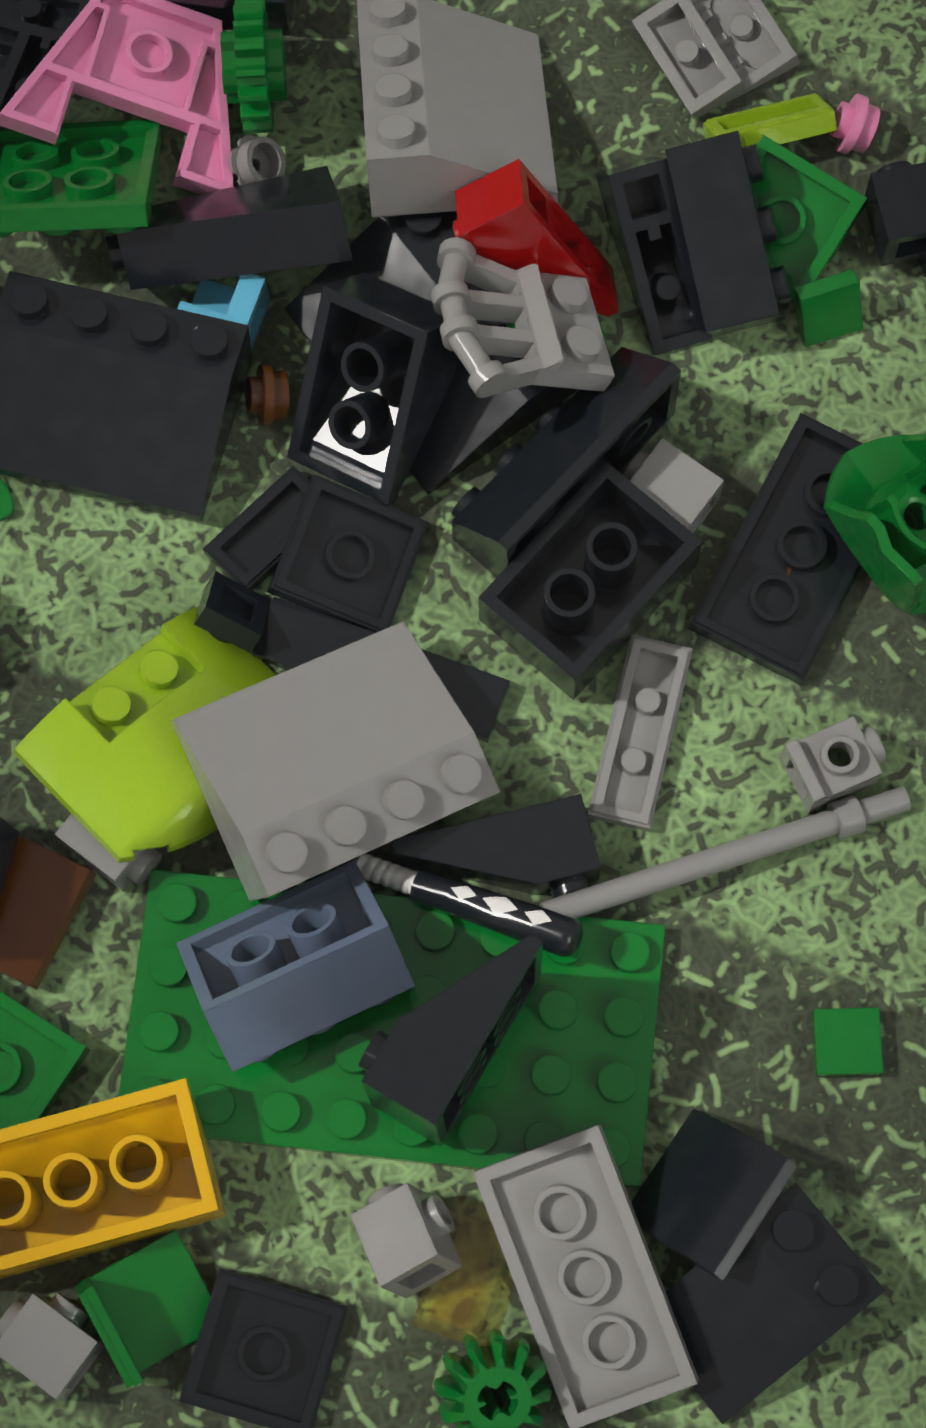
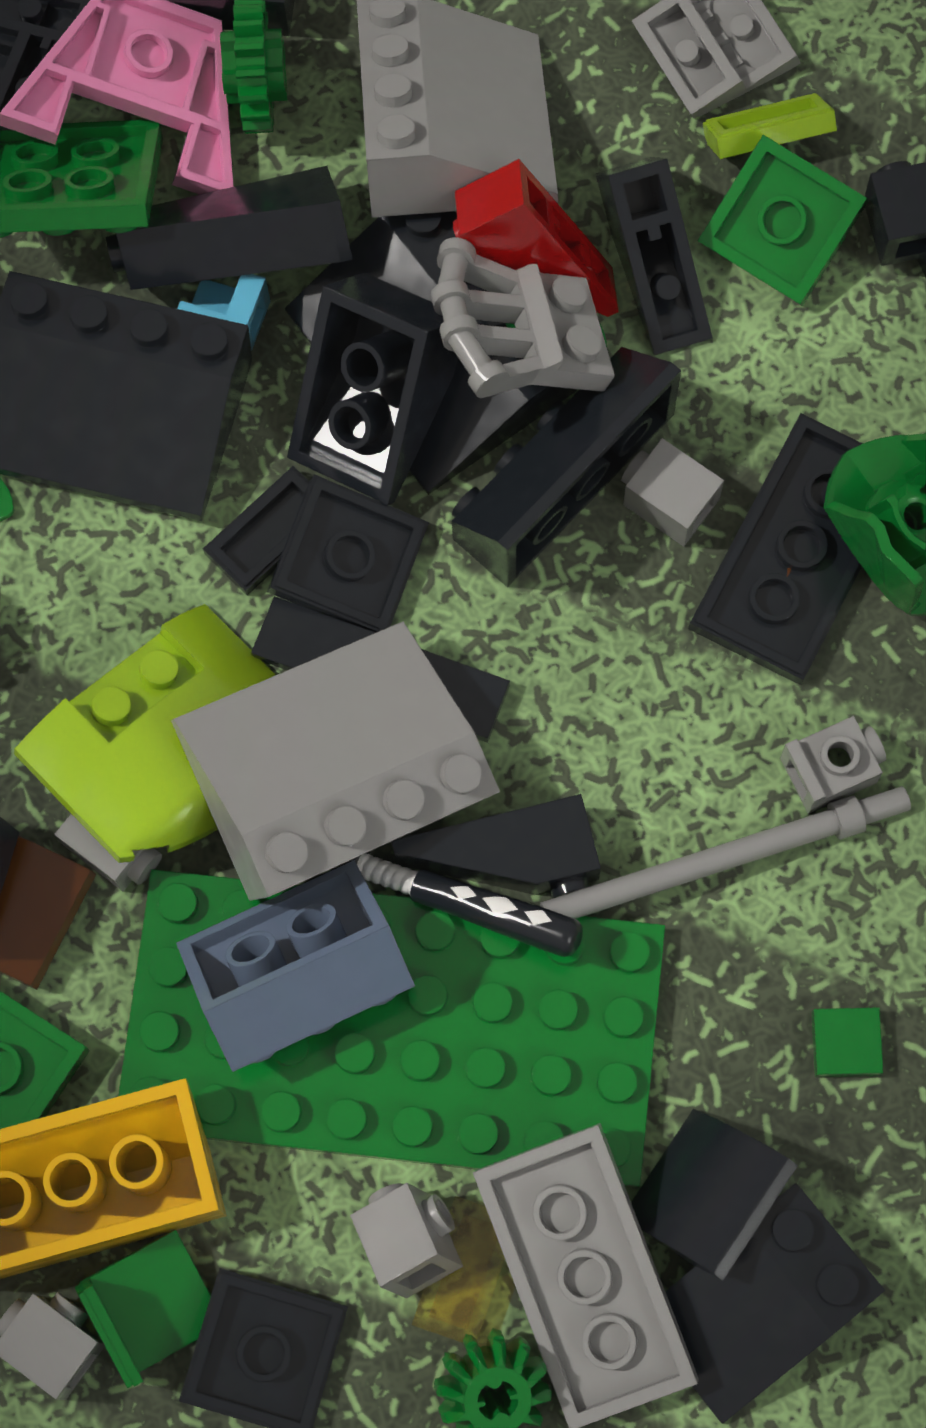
black plate [194,571,271,653] -> none
light grey plate [229,135,286,185] -> none
reddish brown plate [245,364,290,426] -> none
black slope [358,934,543,1147] -> none
black brick [478,461,702,700] -> none
light grey tile [587,634,693,832] -> none
black brick [665,131,792,337] -> none
green tile [794,269,863,347] -> none
bright pink plate [829,93,880,155] -> none

